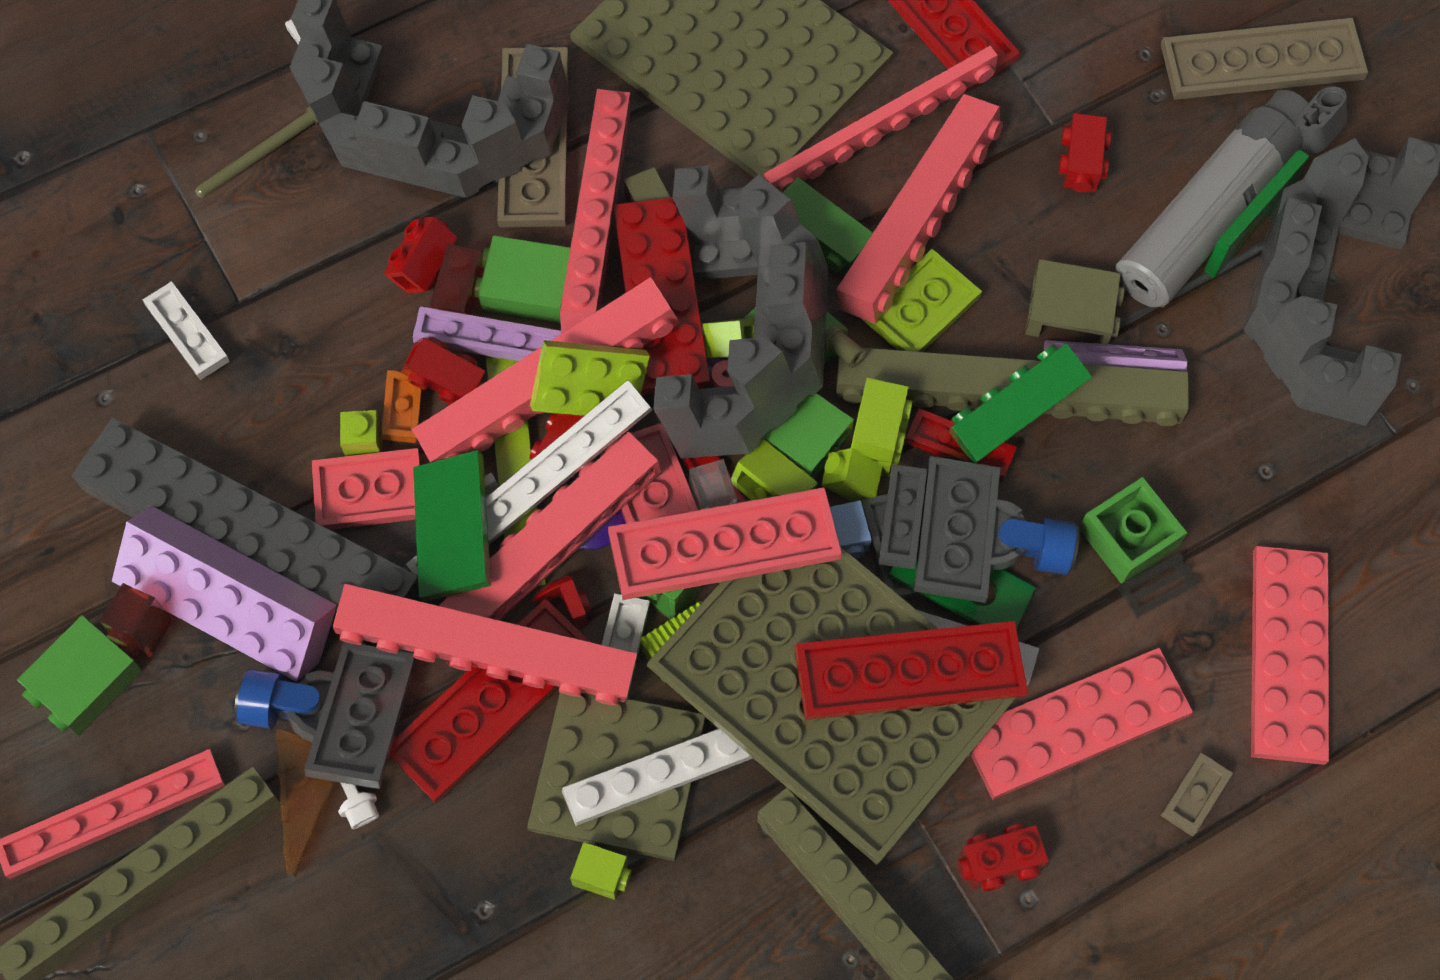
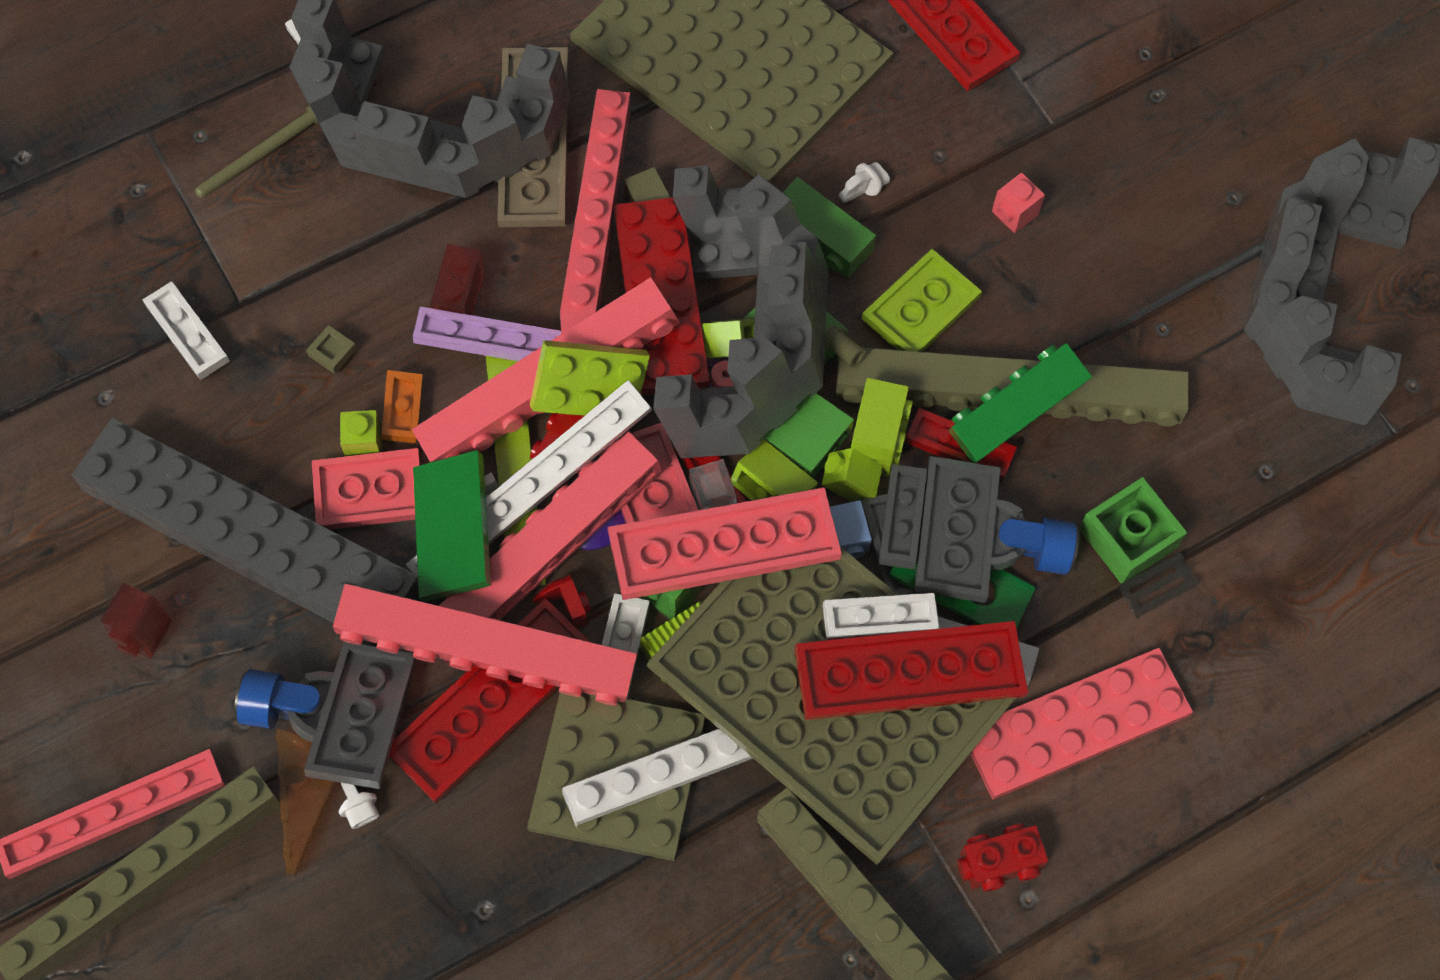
bright green brick [17,615,142,736] -> none
lavender brick [112,506,337,682] -> none
red brick [383,216,457,294] -> none
red brick [400,336,485,405] -> none
bright green brick [475,236,571,324] -> none
lime brick [570,842,632,900] -> none
coral plate [764,46,997,193] -> none
coral brick [836,94,1003,324] -> none
olive panel [1025,259,1124,344] -> none
lavender plate [1043,340,1188,372] -> none
red brick [1058,113,1111,192] -> none
light grey piece [1115,86,1348,308] -> none
dark tan plate [1160,753,1233,837] -> none
dark tan plate [1161,18,1368,100] -> none
green tile [1205,150,1310,278] -> none
coral plate [1251,546,1329,765] -> none
none -> olive plate [306,325,357,374]
none -> white plate [822,593,939,640]
none -> white piece [838,162,890,203]
none -> coral brick [992,172,1045,233]

